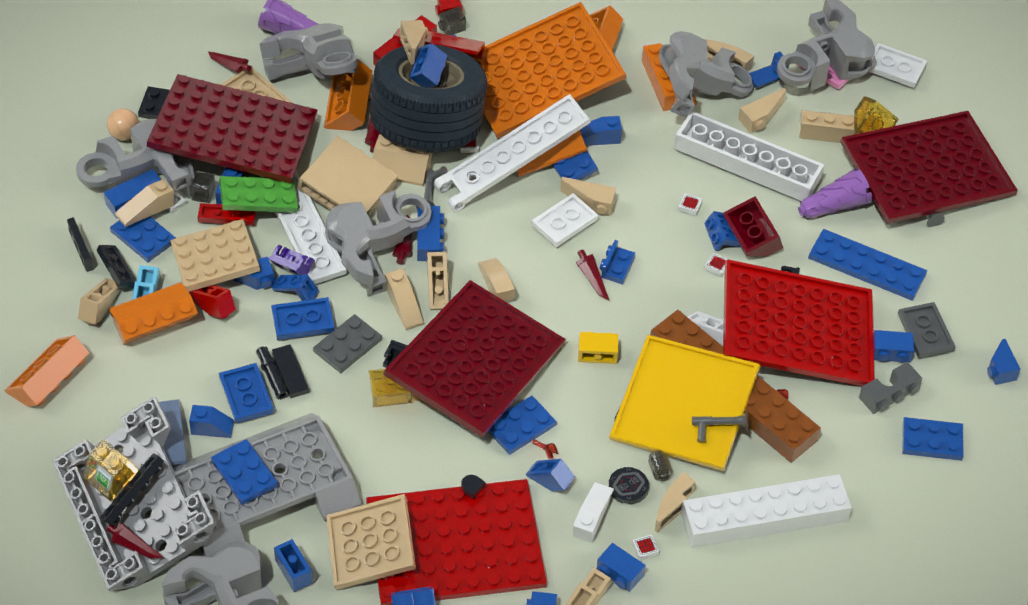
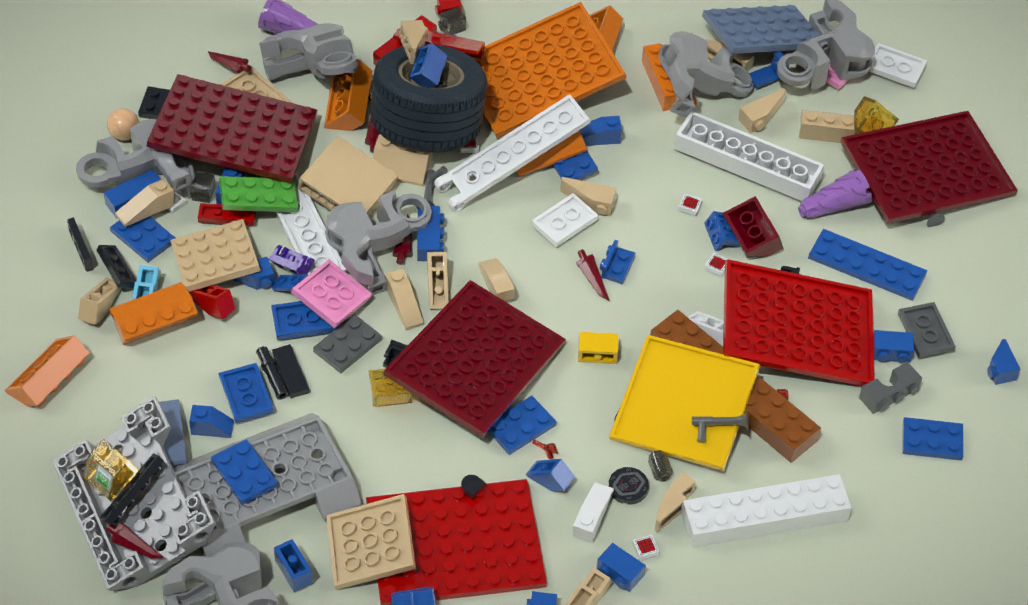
none -> bright pink plate [291,259,372,328]
none -> sand blue plate [702,5,820,54]

